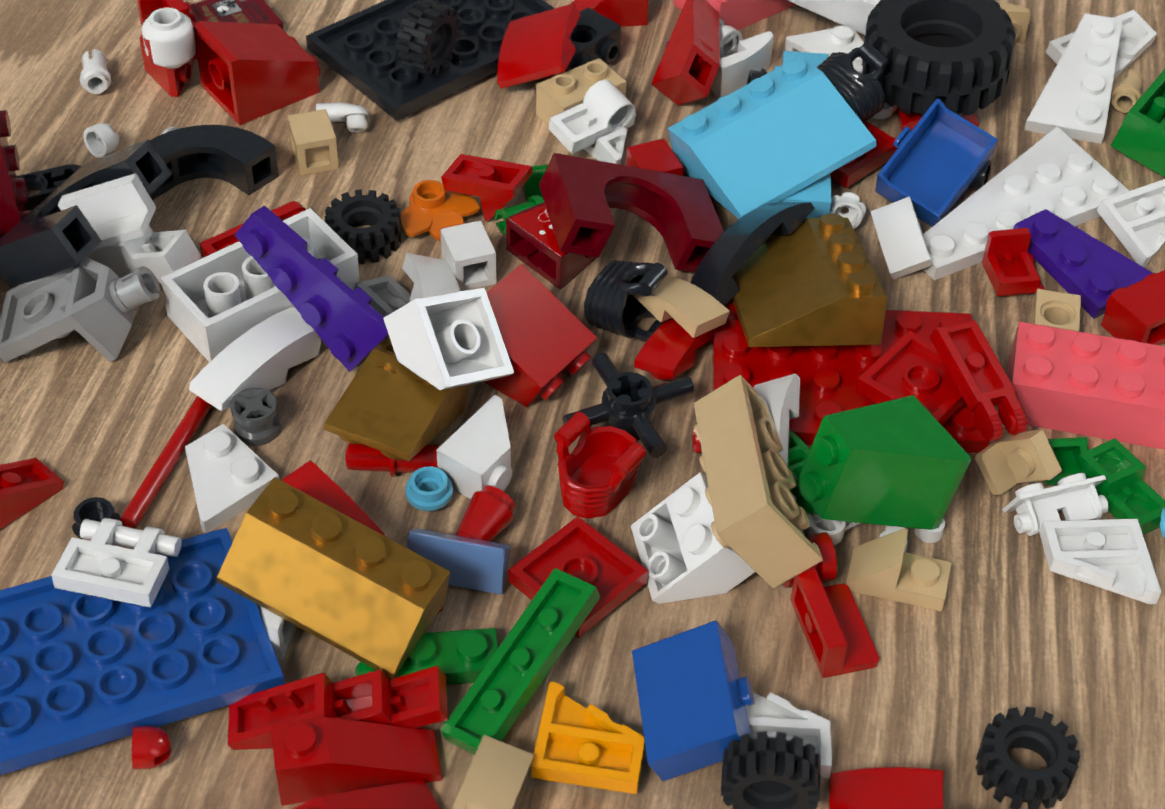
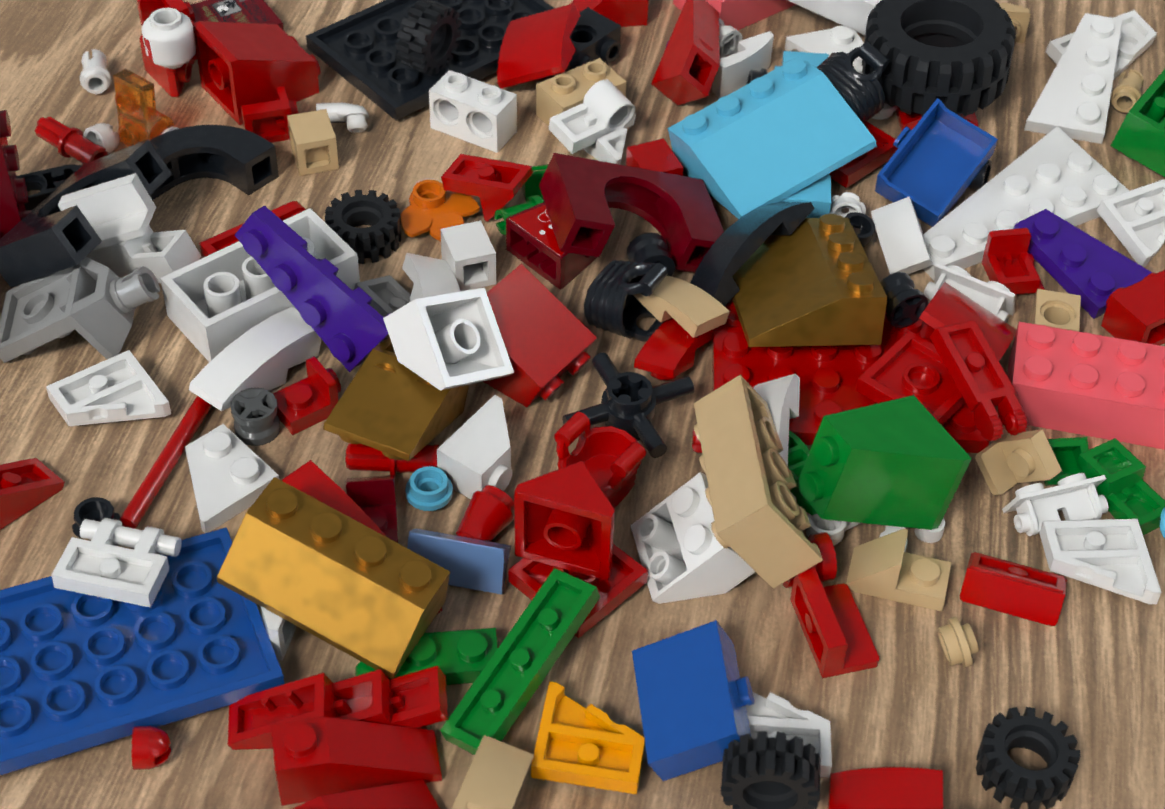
none -> red axle [35,117,108,164]
none -> white wing [46,350,171,426]
none -> clear orange plate [113,69,174,147]
none -> red bracket [241,86,298,143]
none -> red bracket [273,356,341,435]
none -> dark red slope [345,475,398,543]
none -> white brick [429,70,517,153]
none -> red slope [514,461,615,581]
none -> black wheel [626,233,675,277]
none -> black hinge [844,212,875,247]
none -> black wheel [880,272,928,328]
none -> red slope [919,282,1017,361]
none -> white hinge [924,263,1015,323]
none -> tan plate [937,617,979,667]
none -> red slope [960,552,1067,626]

